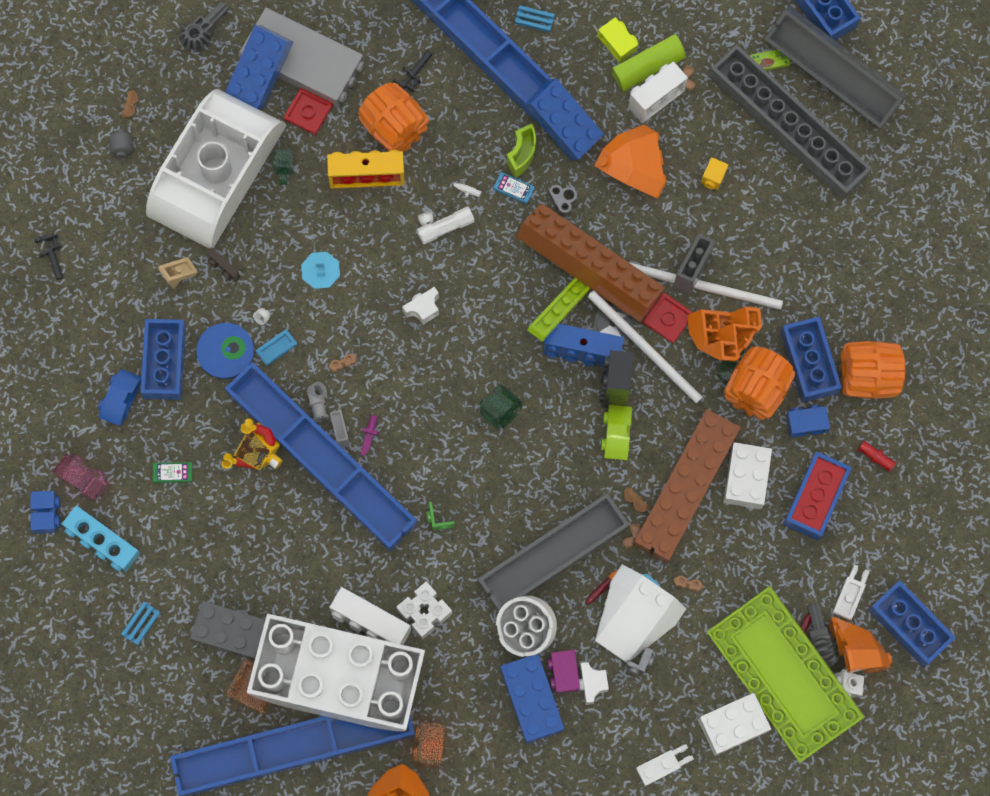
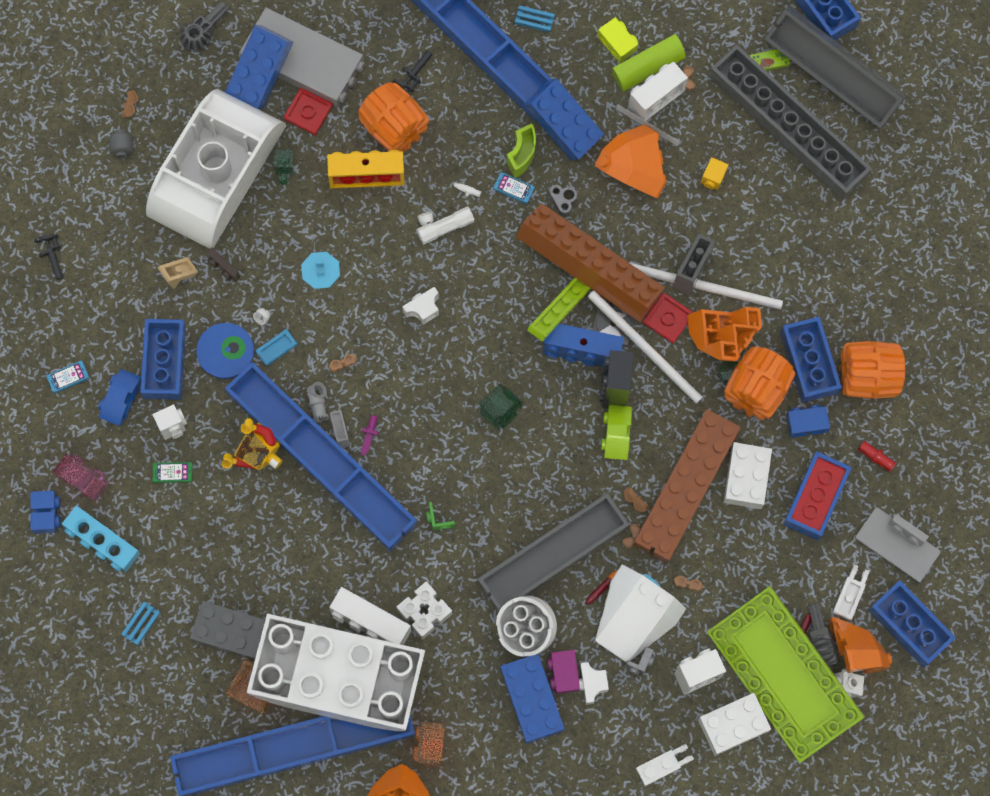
none -> tile [46,360,90,394]
none -> white brick [153,404,187,440]
none -> white sticker [616,104,678,146]
none -> white brick [674,648,726,695]
none -> light grey bracket [855,507,941,582]

